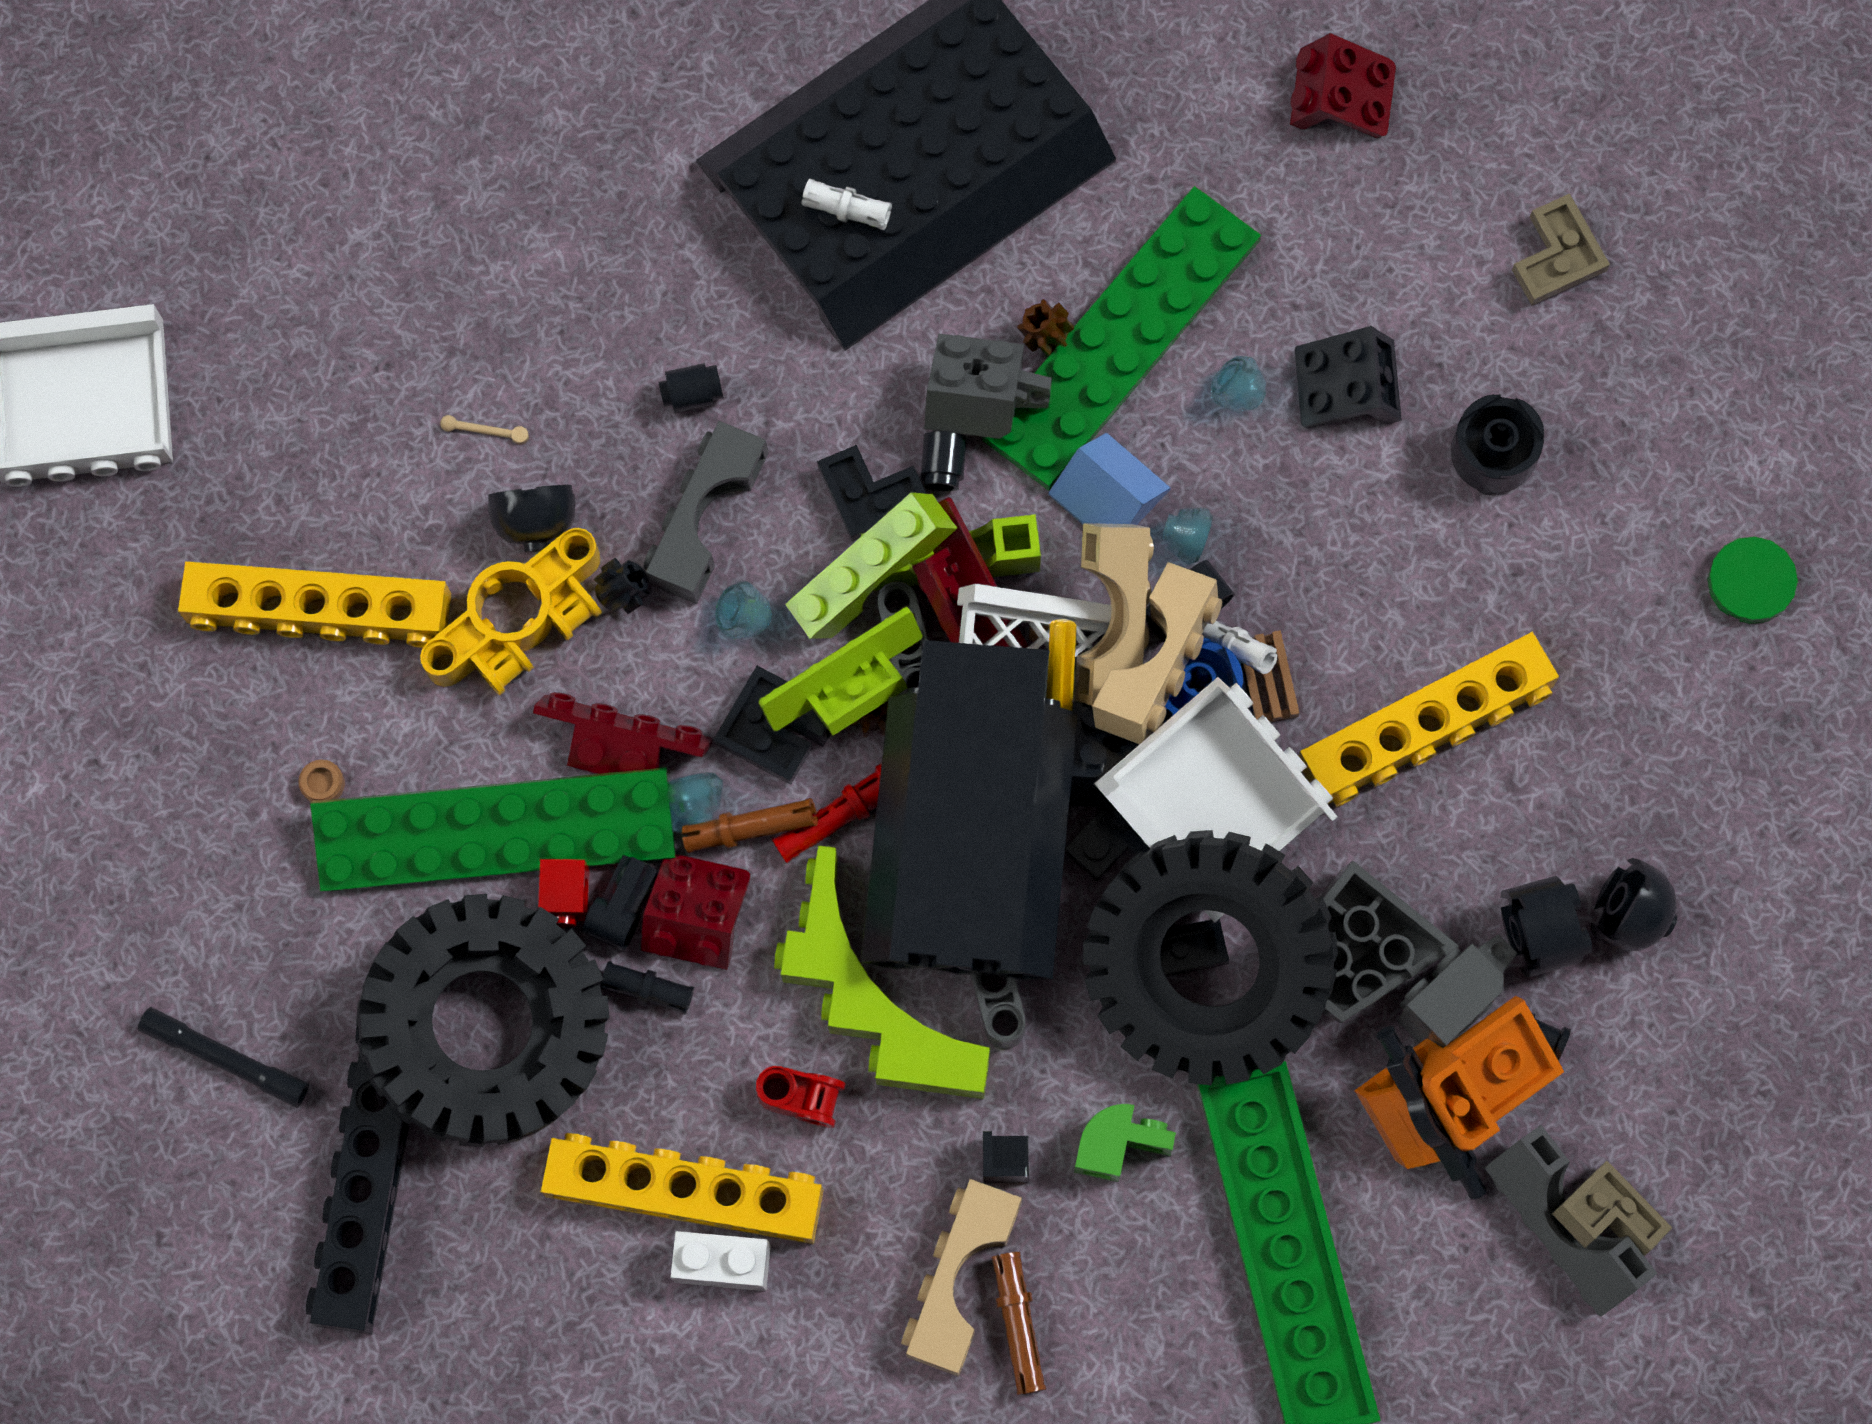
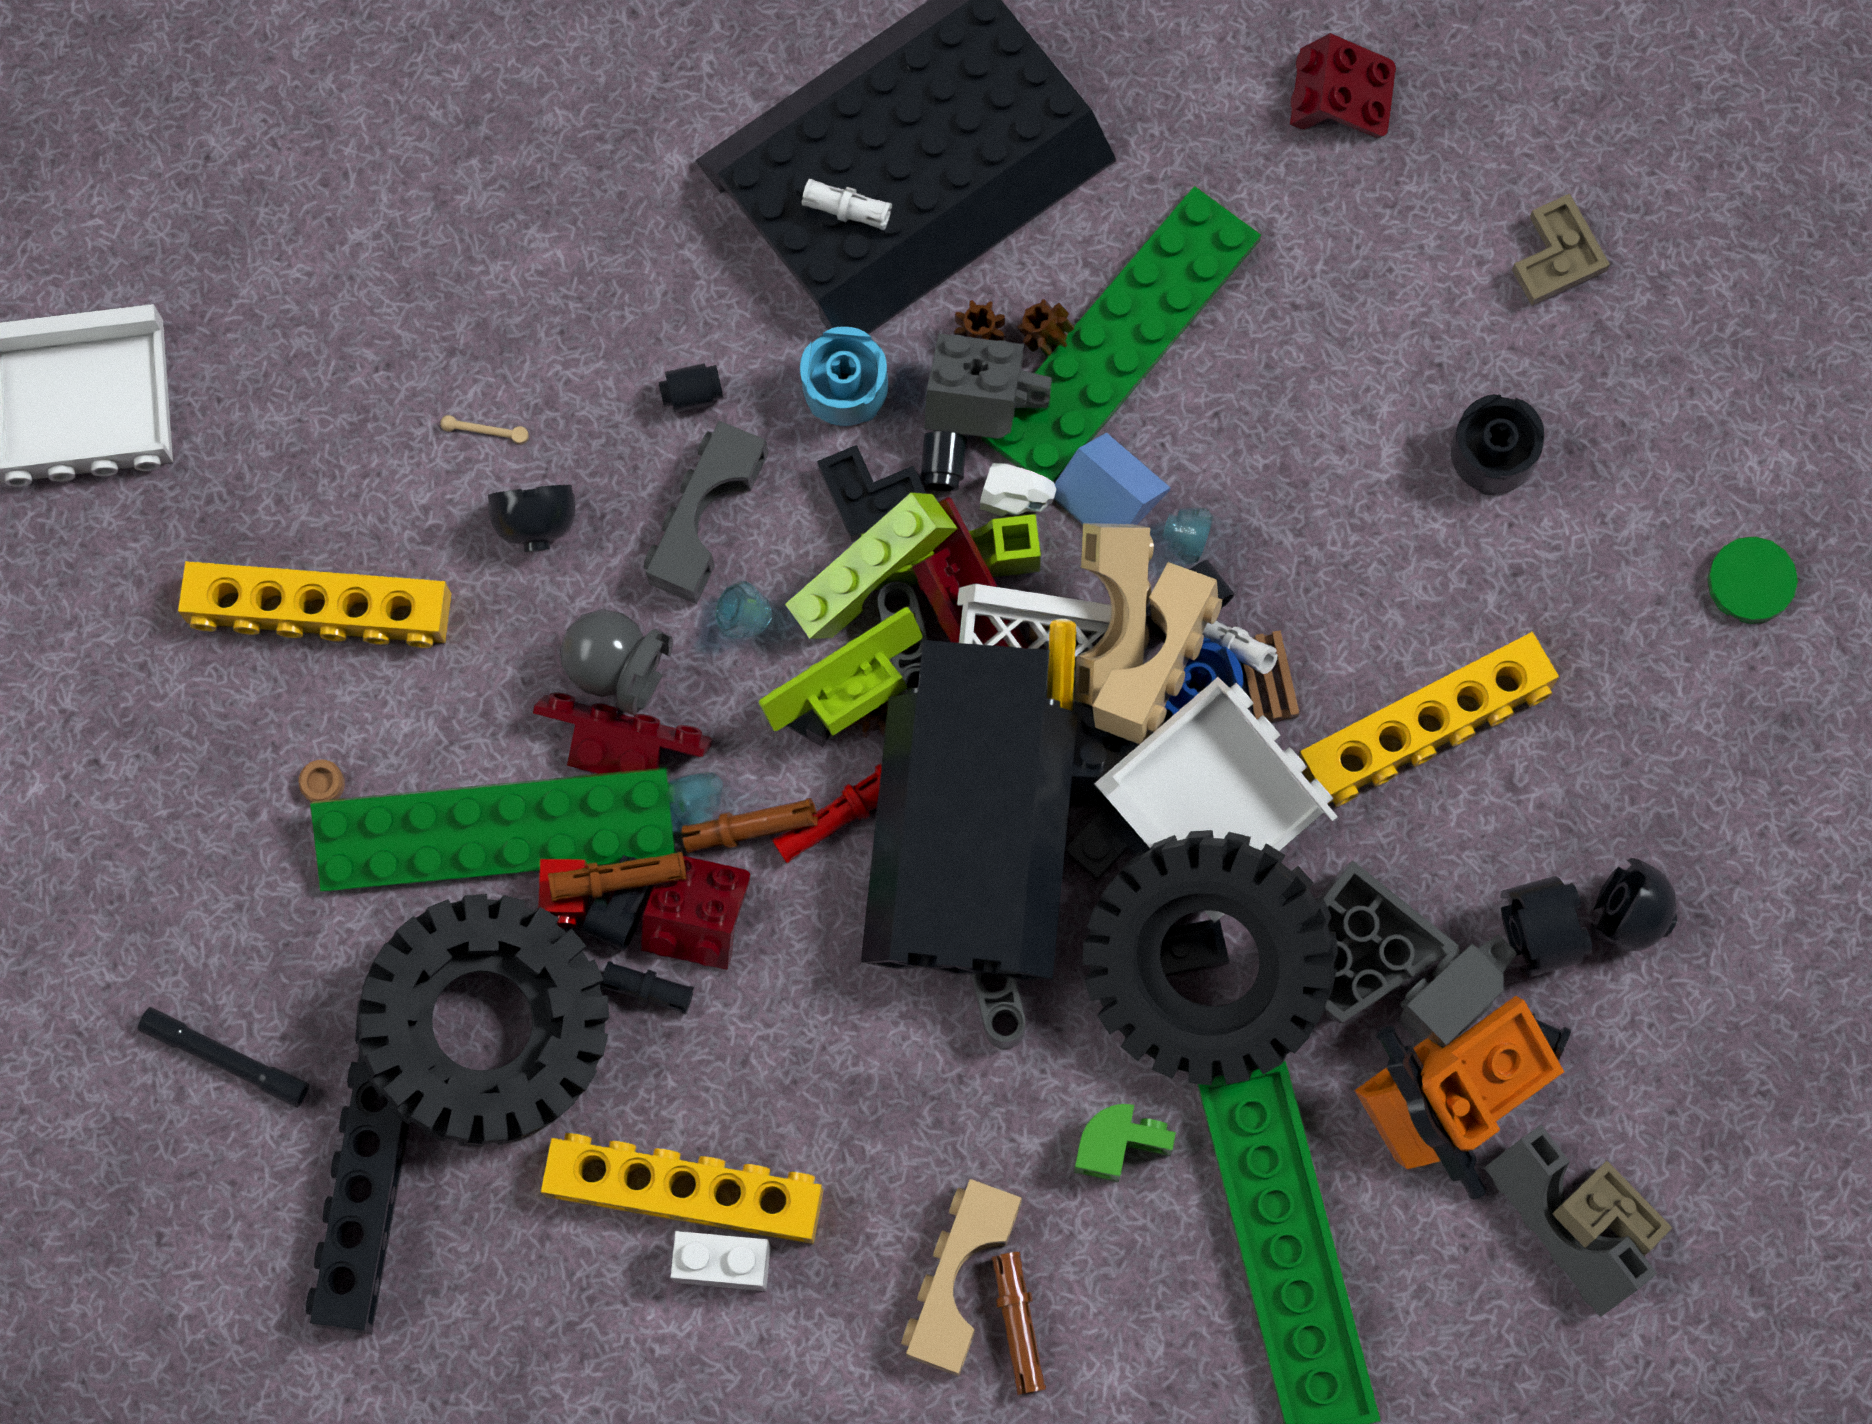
yellow piece [420,528,602,696] -> none
black gear [594,558,649,614] -> none
black plate [713,665,813,785] -> none
red piece [756,1066,846,1128] -> none
lime arch [774,845,990,1099] -> none
black panel [983,1131,1029,1184] -> none
clear light blue cone [1210,356,1266,412] -> none
black bracket [1295,326,1402,429] -> none
none -> dark orange pin [548,852,686,902]
none -> dark grey tile [560,609,673,716]
none -> medium azure brick [800,327,888,426]
none -> reddish brown gear [954,300,1005,341]
none -> white rock [980,463,1056,516]

